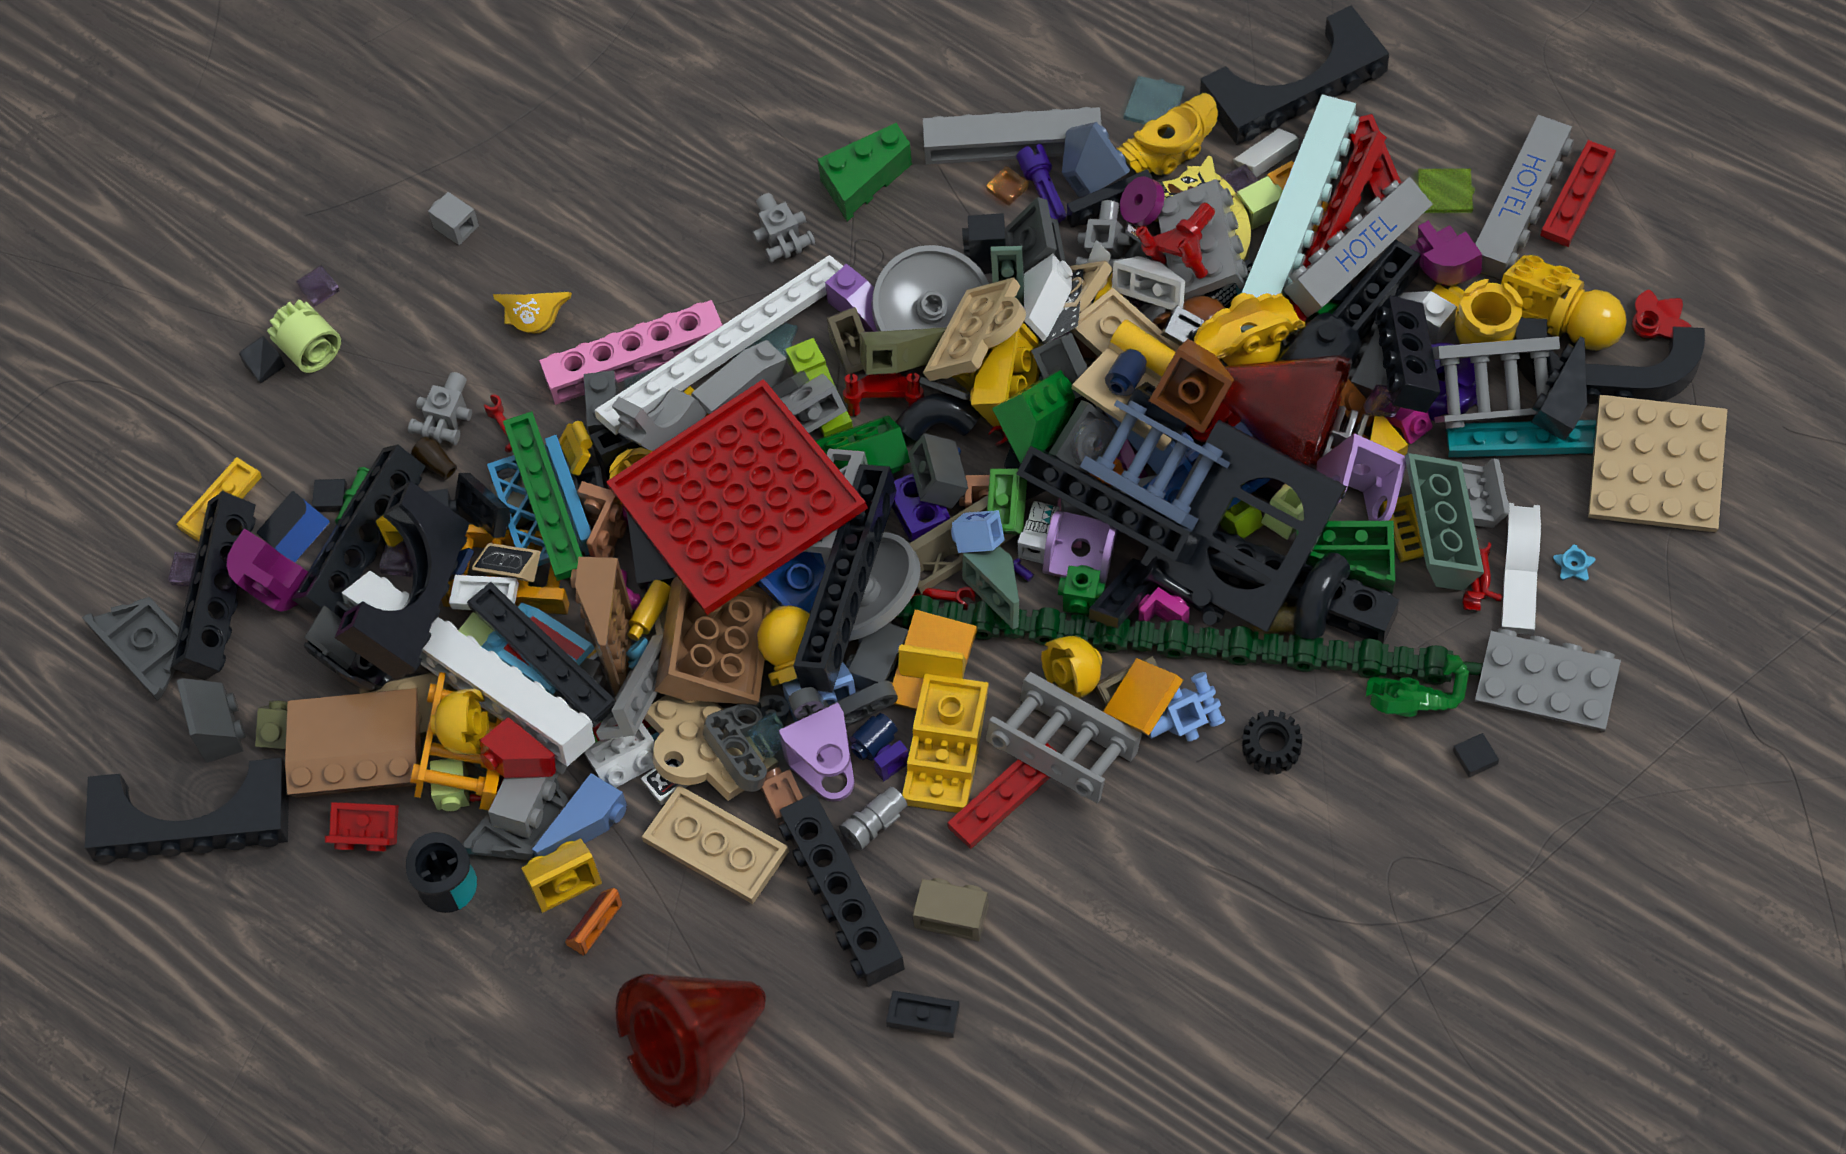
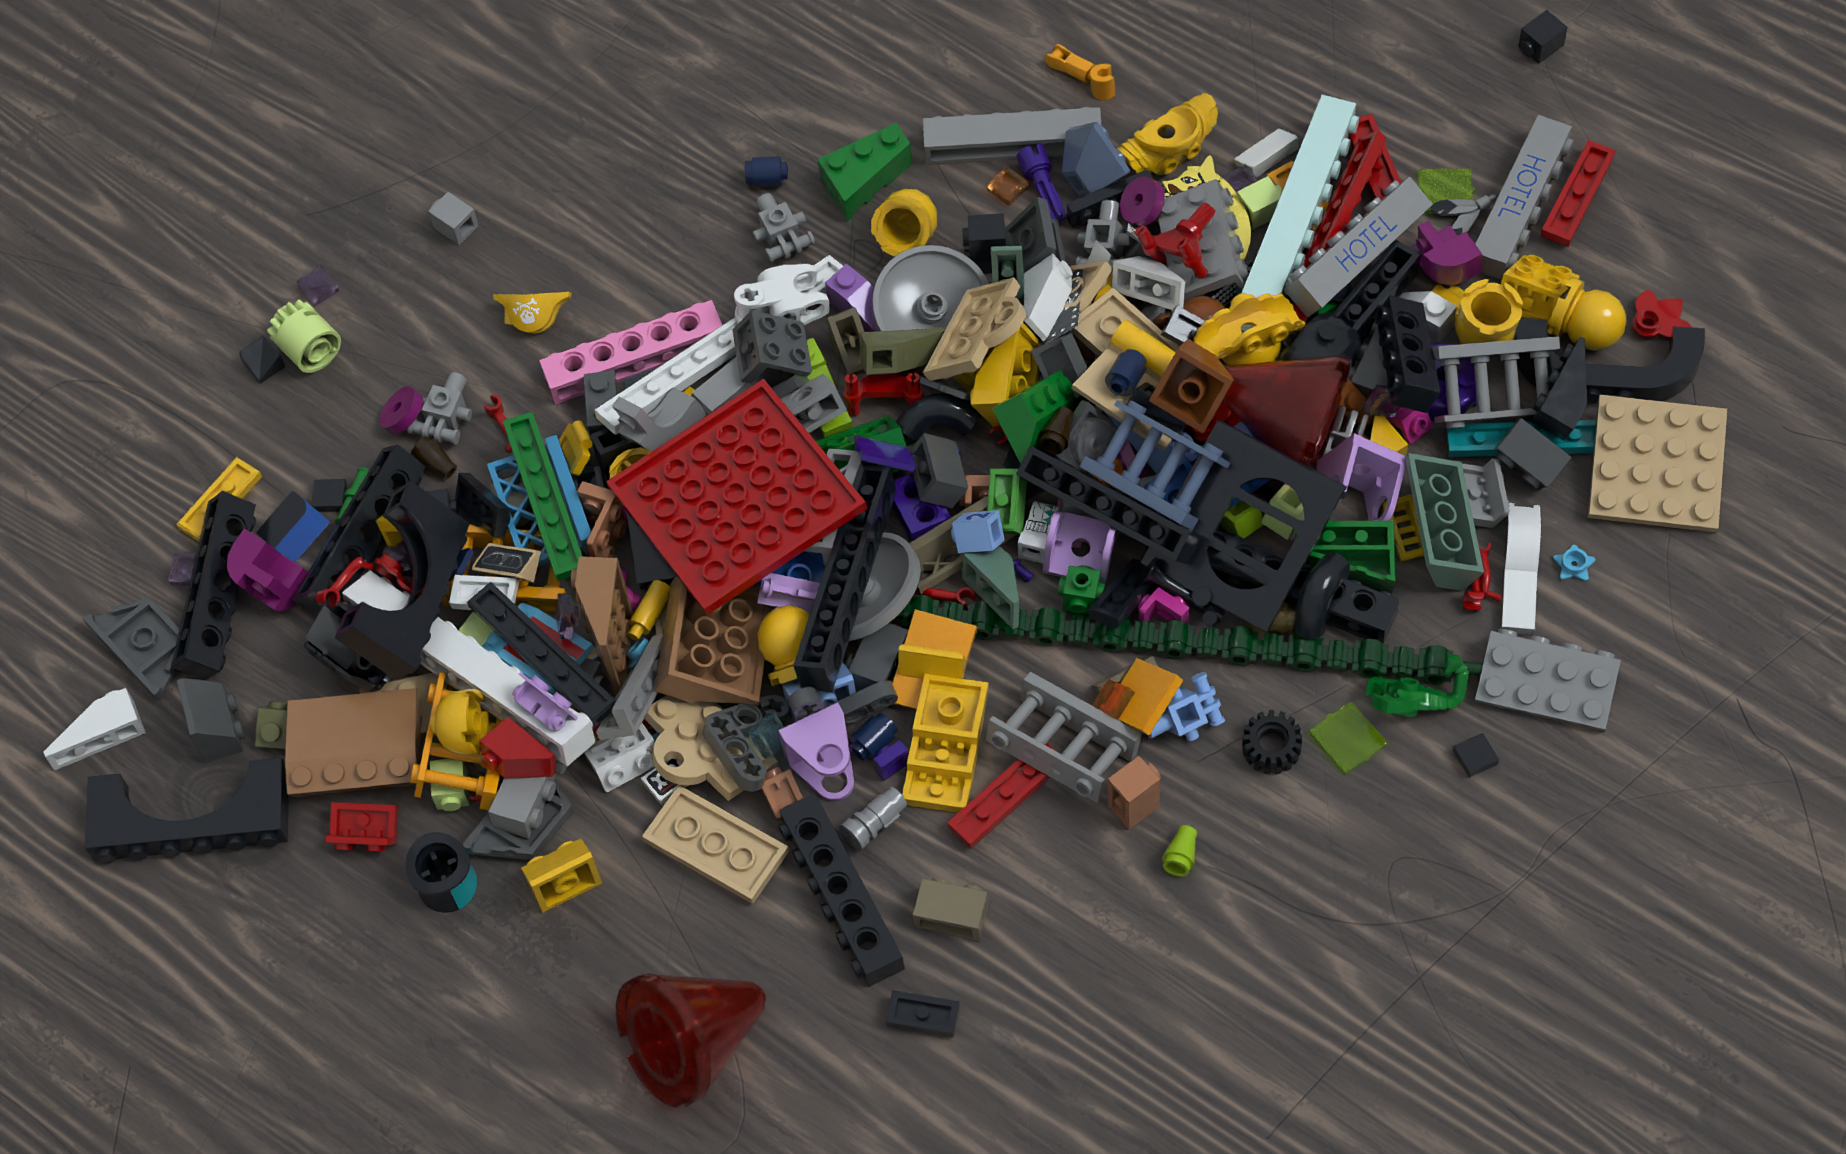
medium blue slope [532,773,627,857] -> none
orange slope [565,888,622,956] -> none
yellow cylinder [1041,636,1102,699] -> none
clear light blue piece [1124,76,1185,130] -> none
black arch [1200,5,1389,145] -> none
none -> white slope [44,688,146,771]
none -> red piece [315,557,374,607]
none -> red plate [374,553,412,594]
none -> magenta piece [380,386,423,434]
none -> lavender hinge [512,672,578,730]
none -> clear purple plate [556,593,579,639]
none -> dark grey bracket [732,310,812,383]
none -> white piece [734,264,829,325]
none -> dark blue brick [745,156,788,187]
none -> lavender hinge [757,573,820,613]
none -> dark purple piece [854,436,916,472]
none -> yellow tile [871,189,937,257]
none -> dark brown cone [1038,407,1074,455]
none -> light orange piece [1044,44,1115,100]
none -> clear orange tile [1092,679,1135,720]
none -> nougat brick [1108,756,1161,830]
none -> lime cone [1162,825,1198,877]
none -> clear neon green piece [1309,702,1388,775]
none -> light grey piece [1431,195,1497,236]
none -> dark grey brick [1494,418,1572,489]
none -> black brick [1518,10,1568,64]

